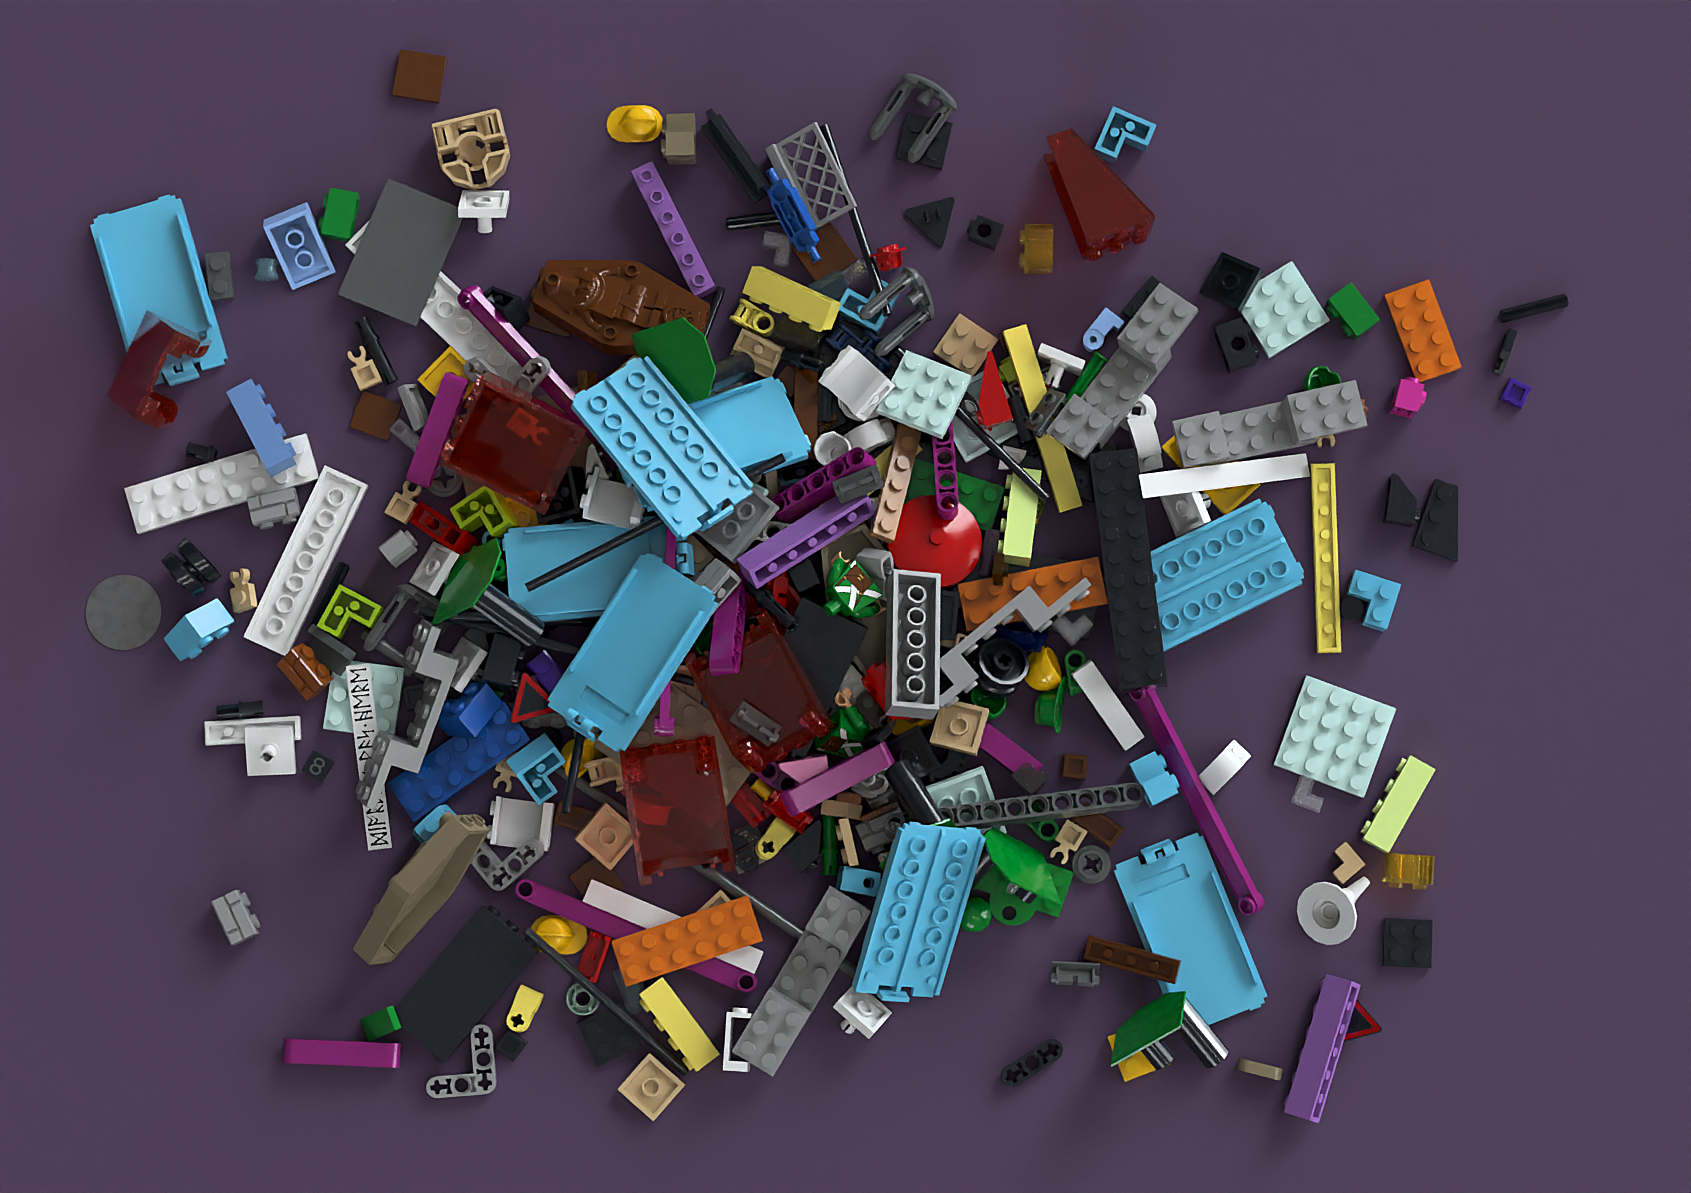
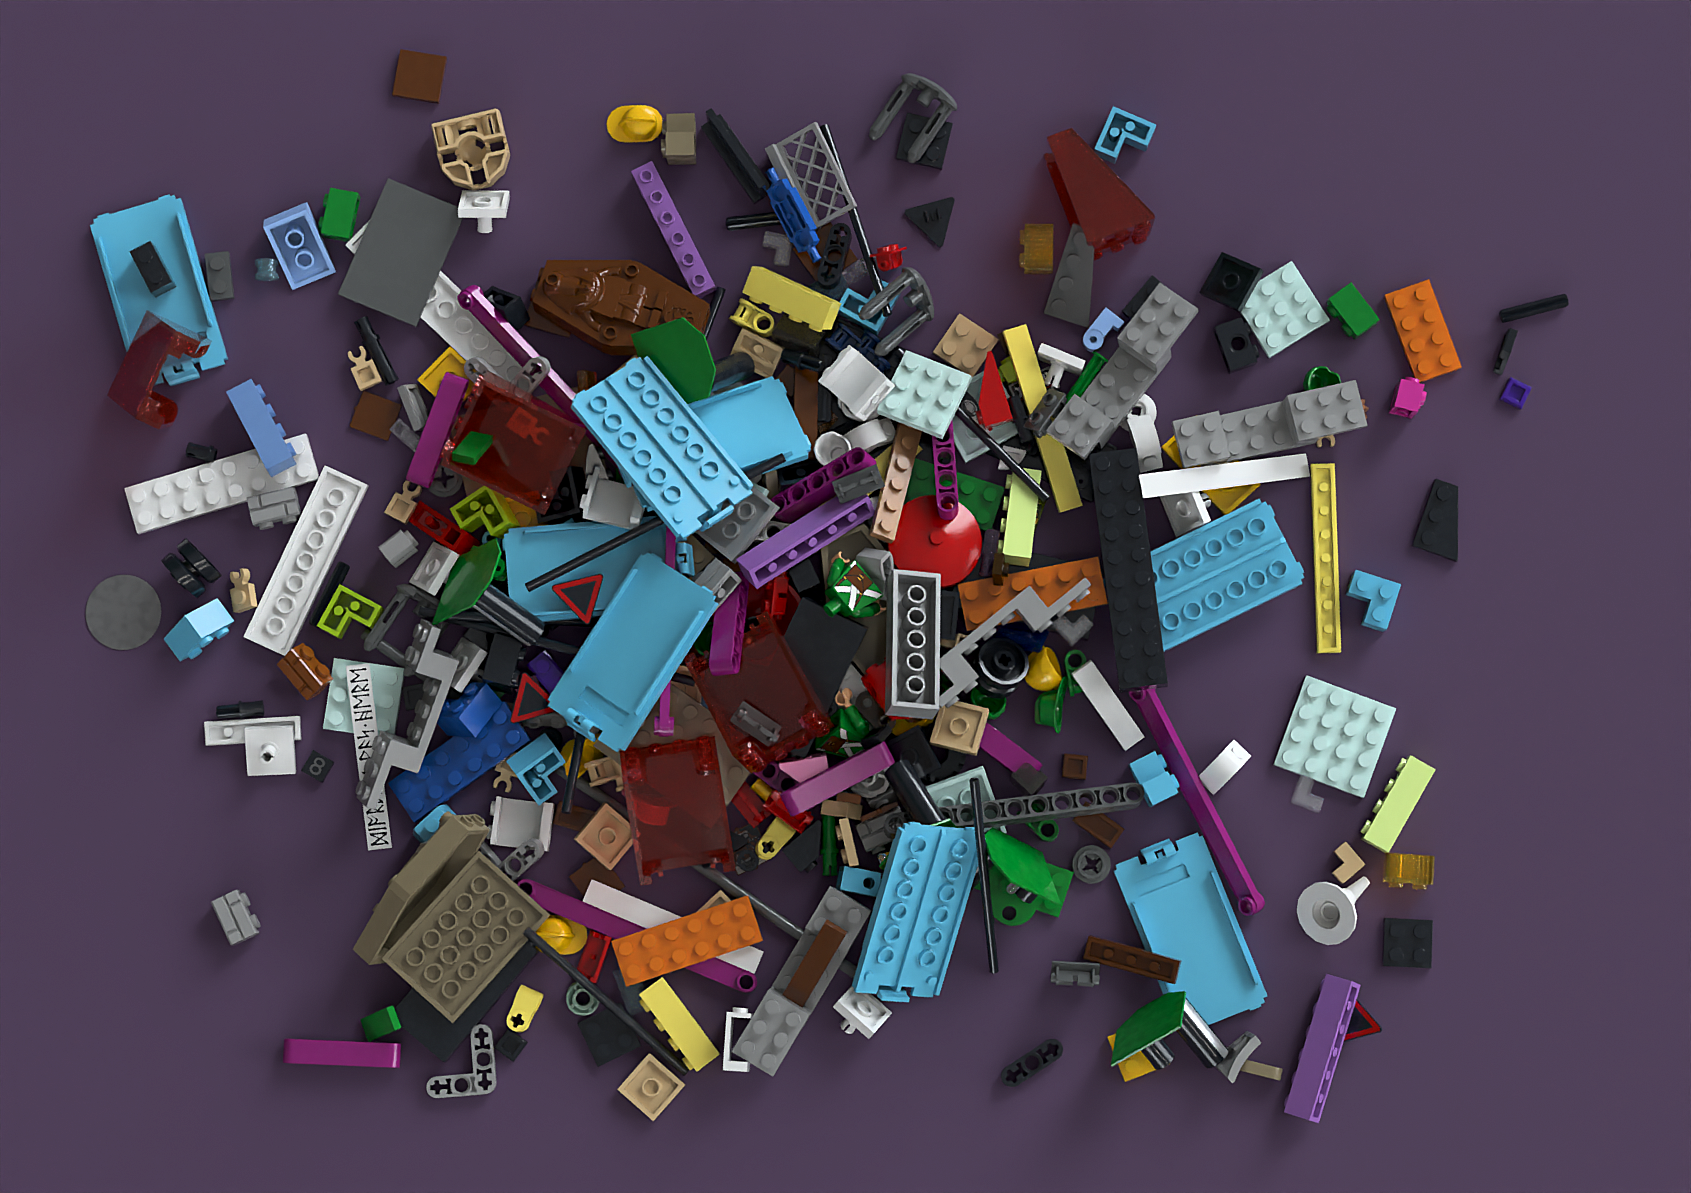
dark grey panel [308,624,357,676] -> none
black pin [744,581,799,633] -> none
green hair [959,896,992,933] -> none
black brick [966,215,1004,251] -> none
tan plate [1050,819,1088,864] -> none
black tile [1340,596,1364,621] -> none
black slope [1383,473,1421,527] -> none
none -> black brick [129,241,177,297]
none -> dark tan plate [381,851,550,1023]
none -> green tile [452,431,493,465]
none -> piece [552,574,603,625]
none -> reddish brown tile [783,920,847,1008]
none -> black beam [817,223,852,290]
none -> black piece [969,778,999,974]
none -> dark grey wing [1044,223,1096,328]
none -> light grey plate [1215,1031,1261,1083]

